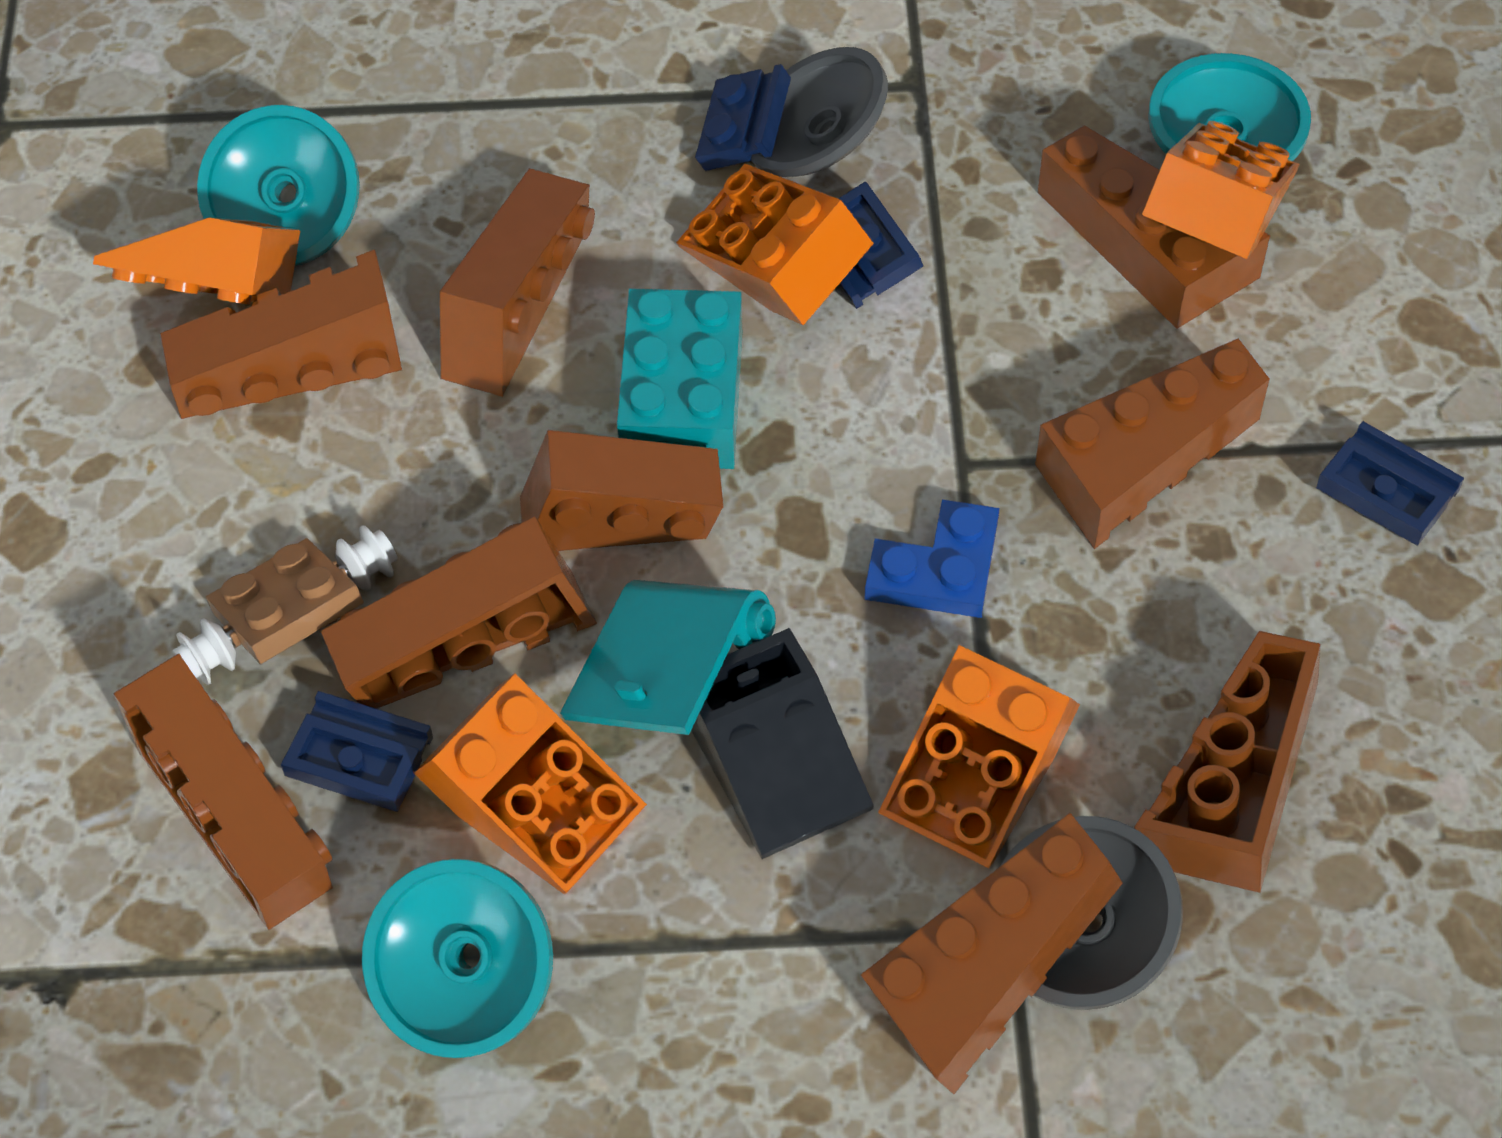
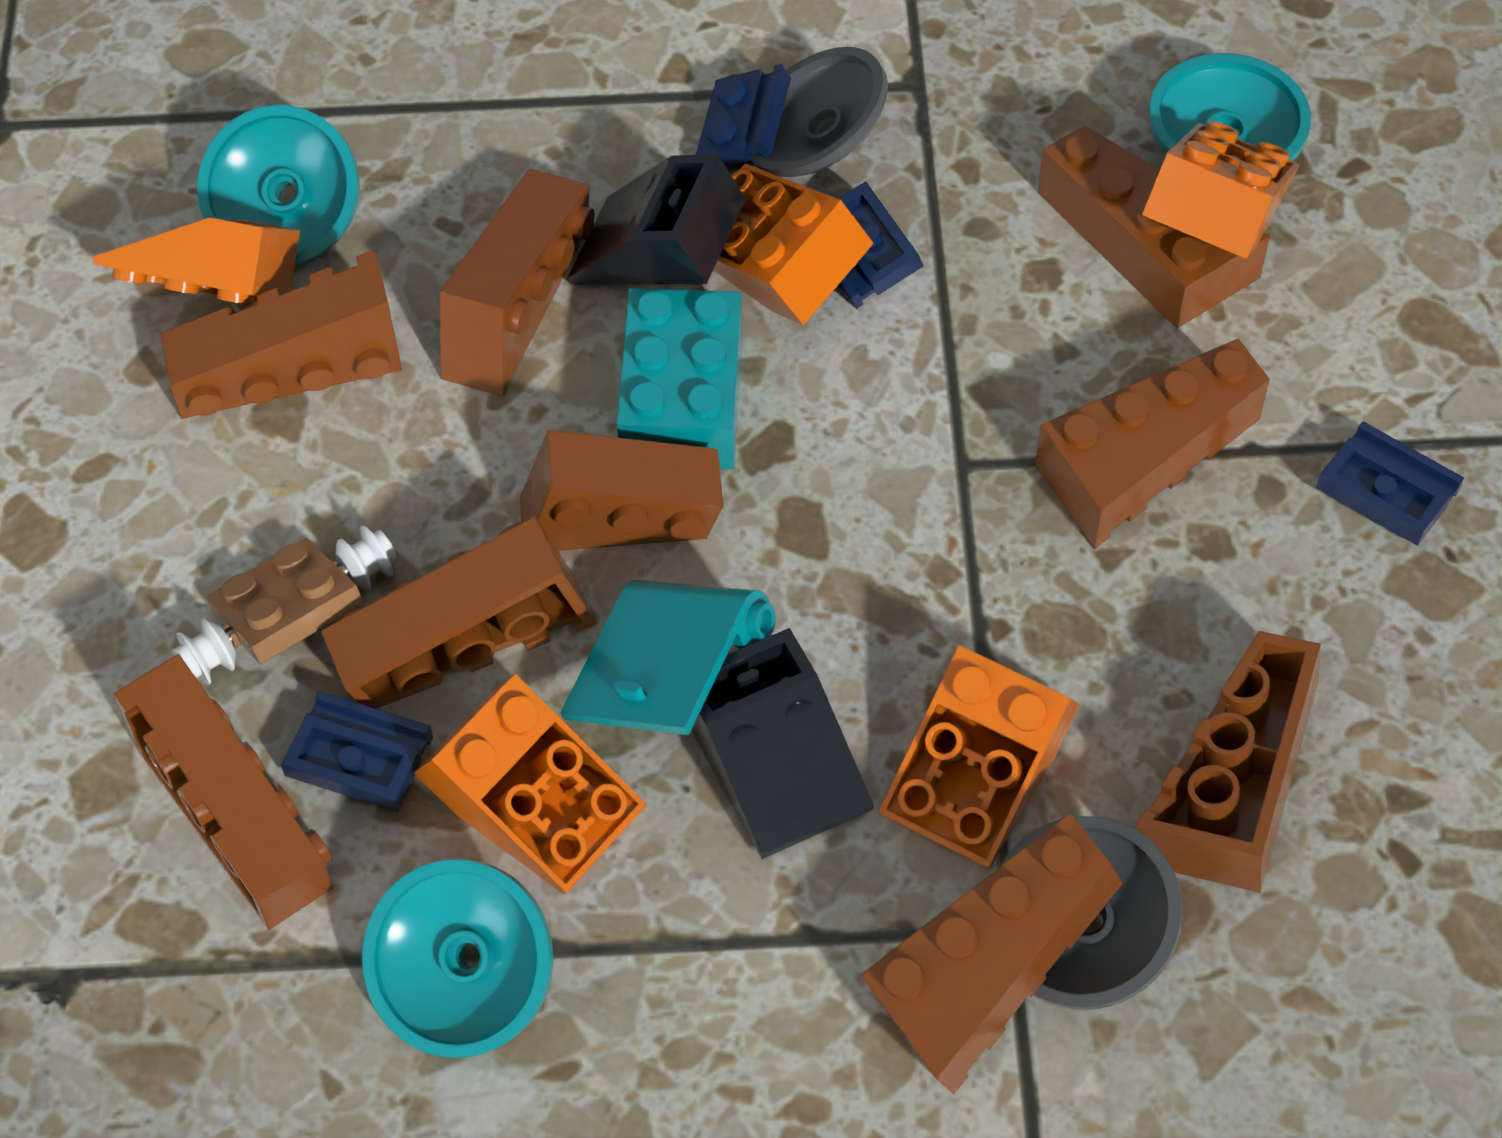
blue plate [864,499,1000,618] -> none
none -> black slope [567,154,746,284]

